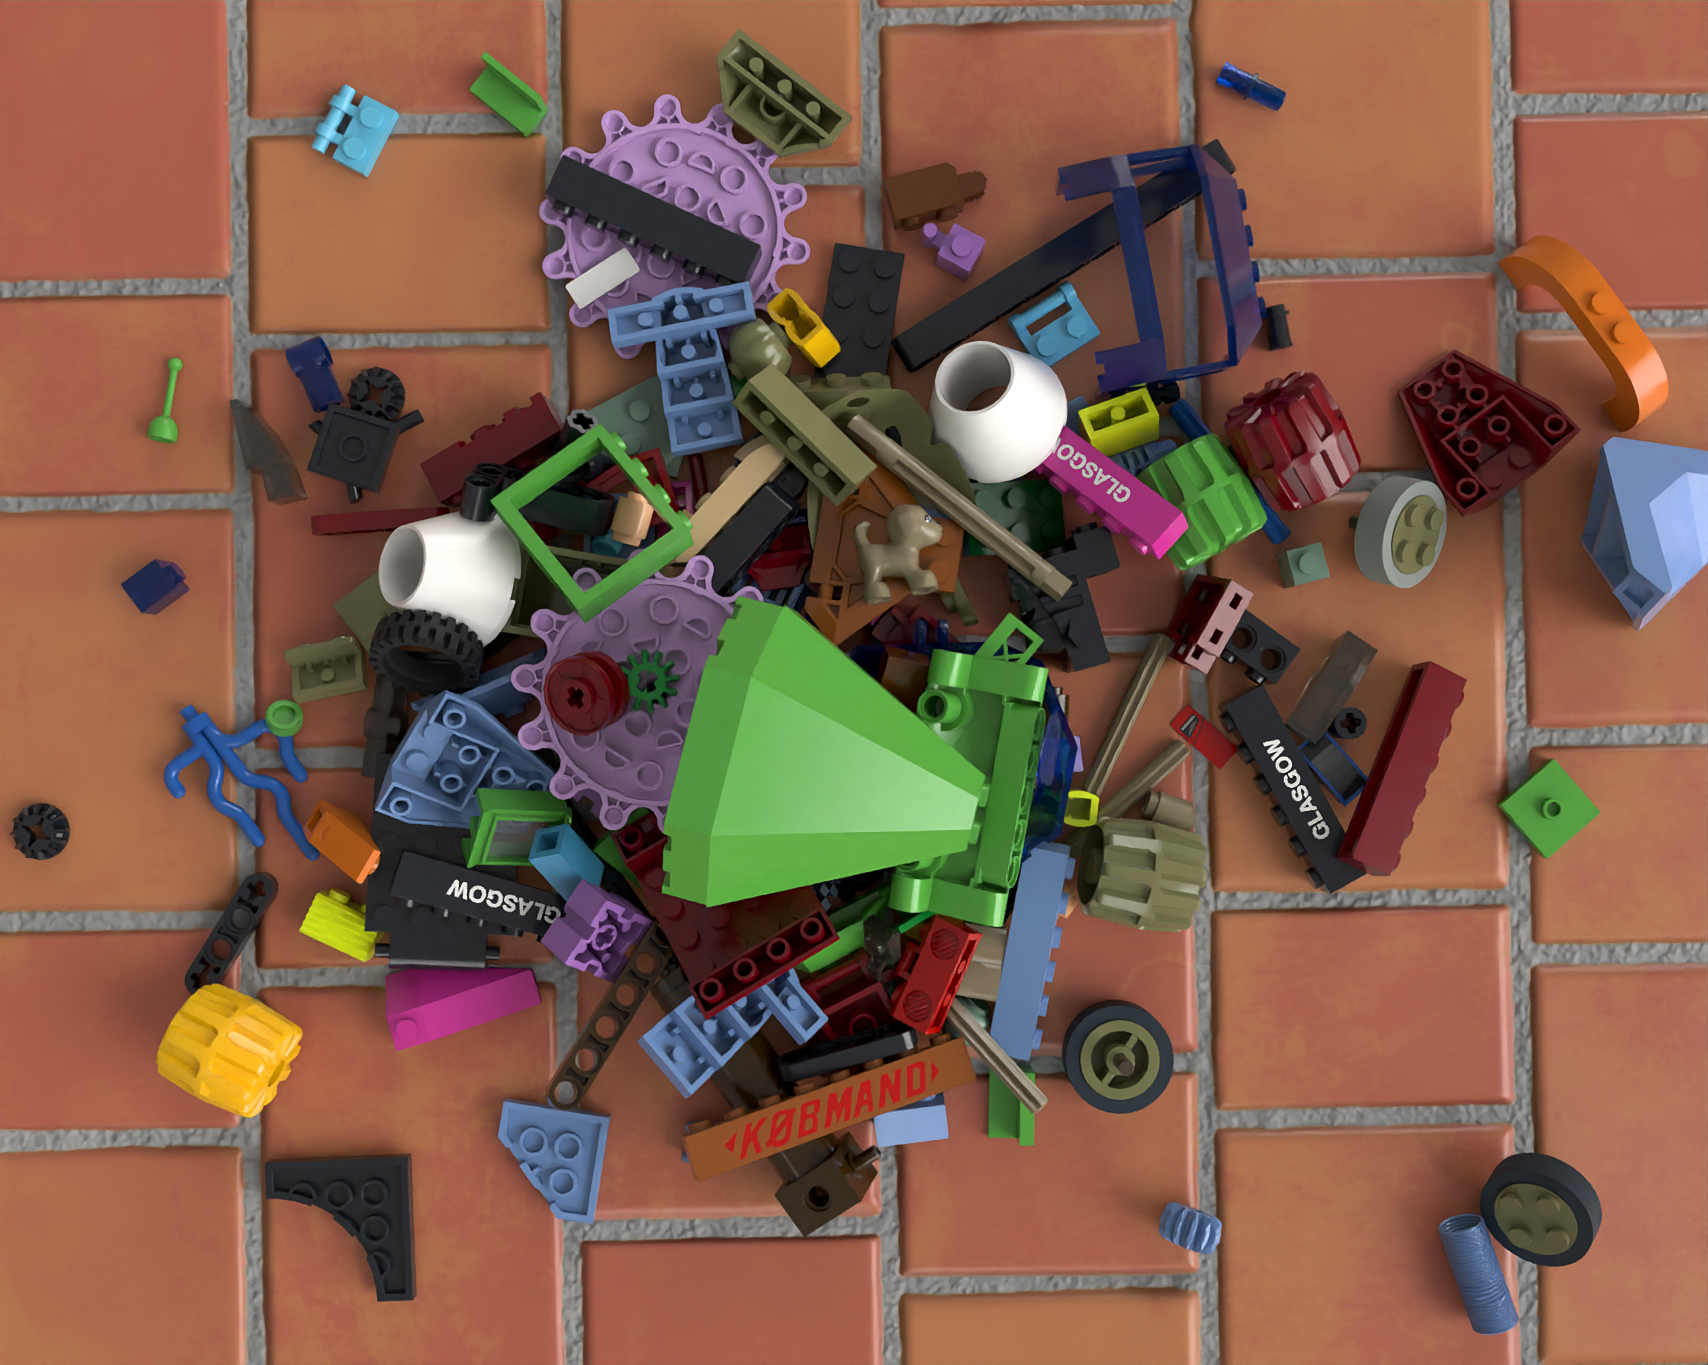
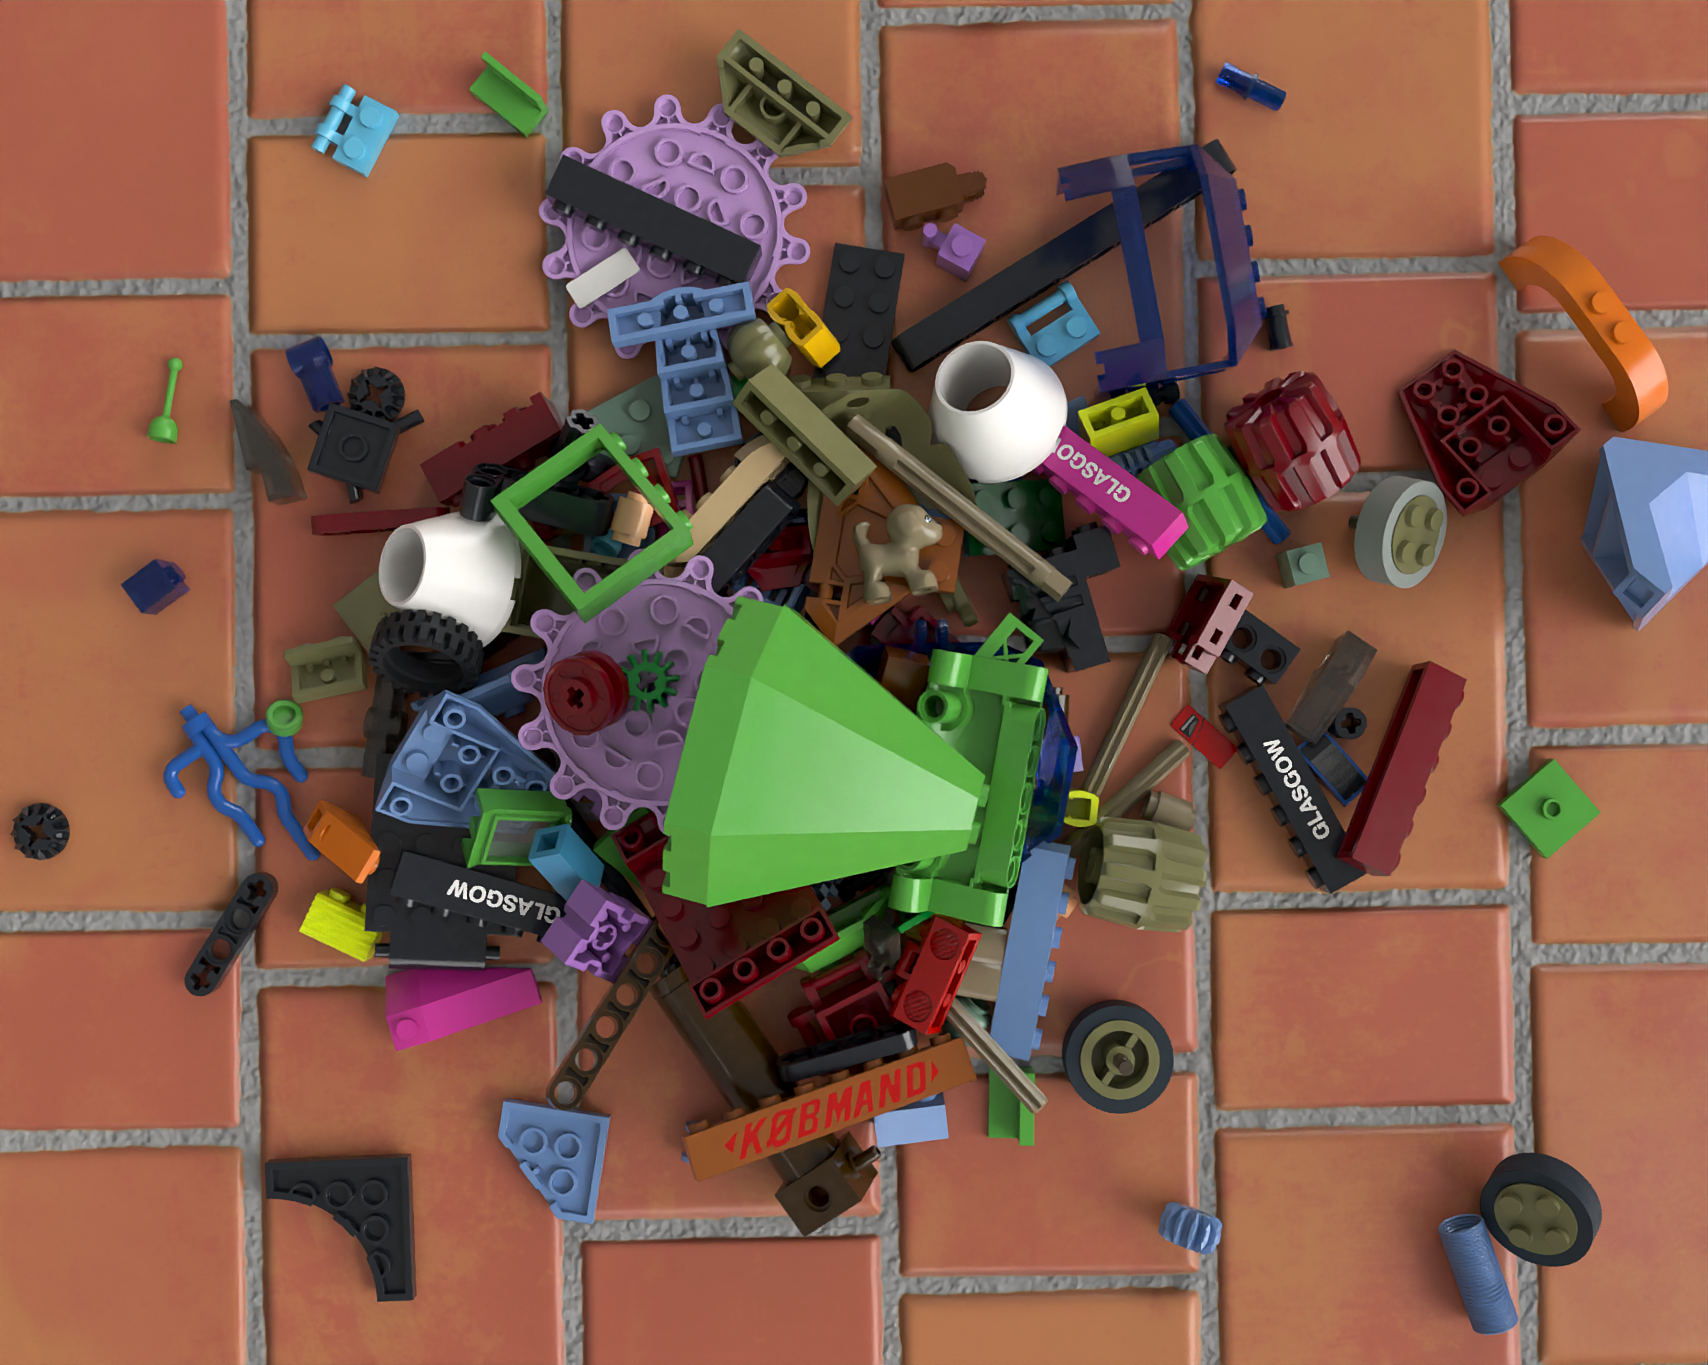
yellow wheel [156,984,303,1117] -> none
medium blue slope [637,968,829,1099] -> none

